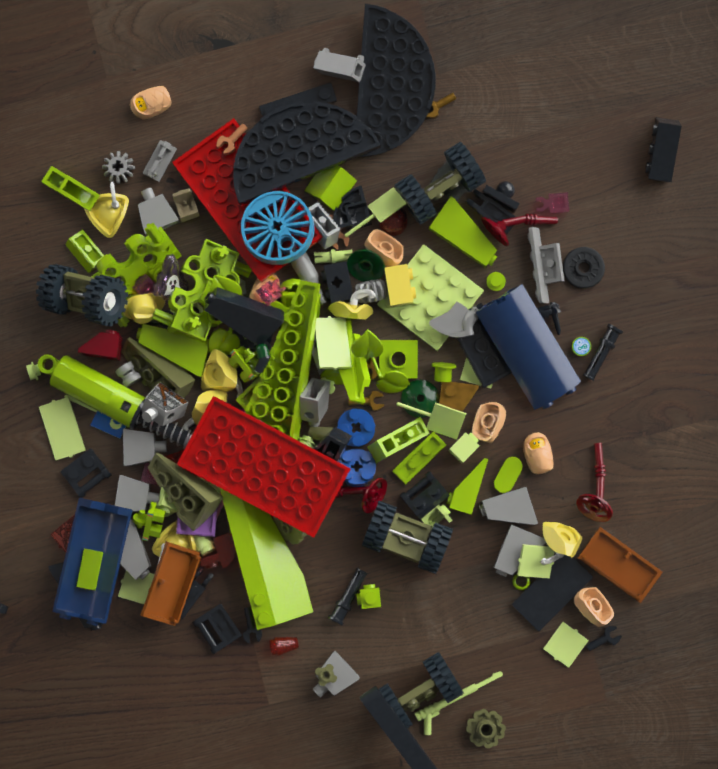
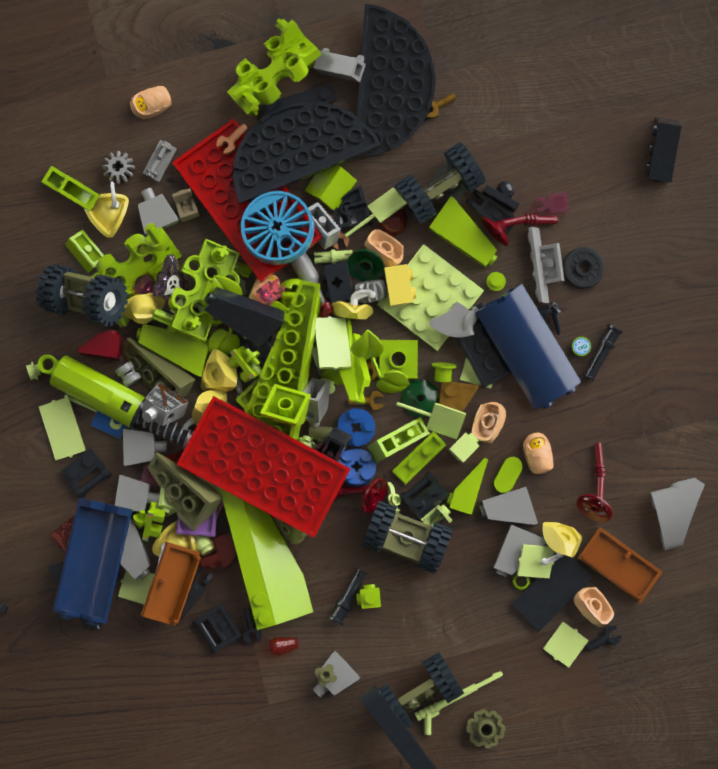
lime slope [76,548,103,591] -> none
arm [254,344,271,373] -> none
none -> lime gear [227,19,322,116]
none -> lime slope [260,384,311,426]
none -> dark red arm [319,301,333,318]
none -> yellowish green piece [387,482,401,516]
none -> light grey panel [650,478,705,551]

